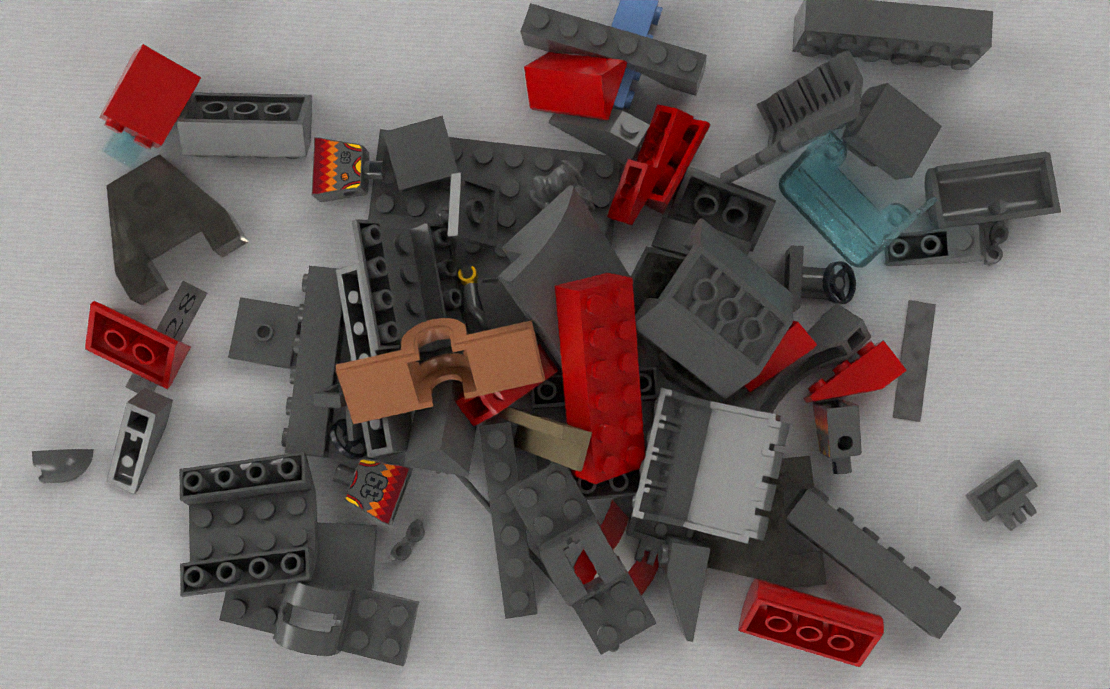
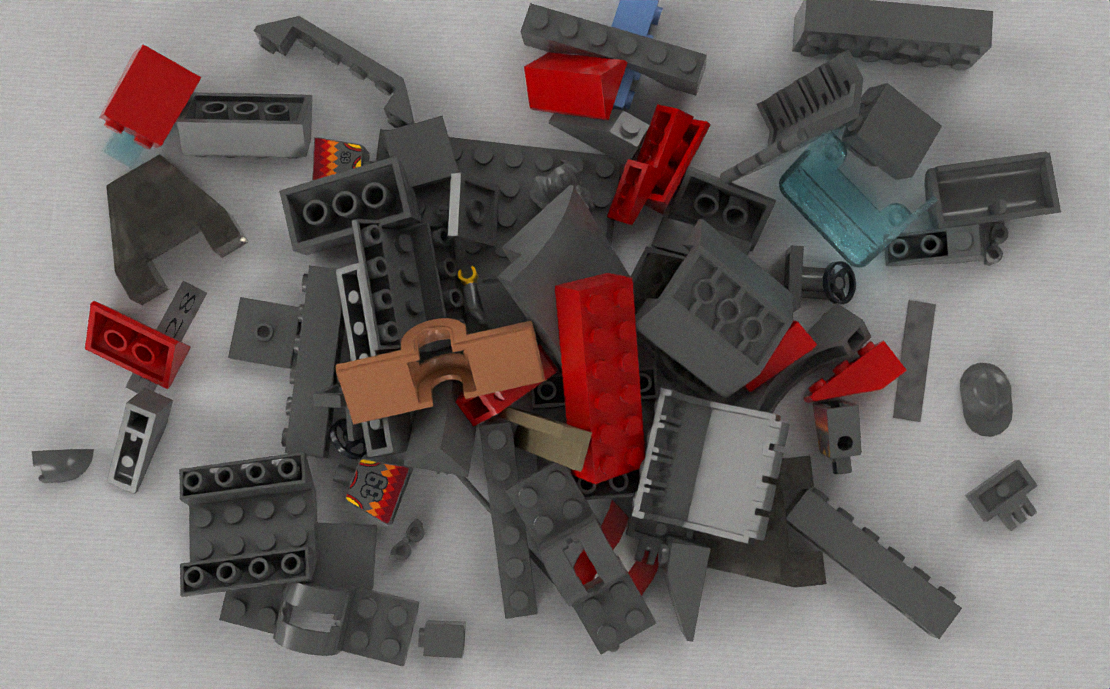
red brick [738,579,884,667] -> none
none -> dark grey slope [253,16,415,128]
none -> dark grey slope [279,156,422,255]
none -> dark grey brick [418,620,466,658]
none -> dark grey piece [960,362,1013,437]

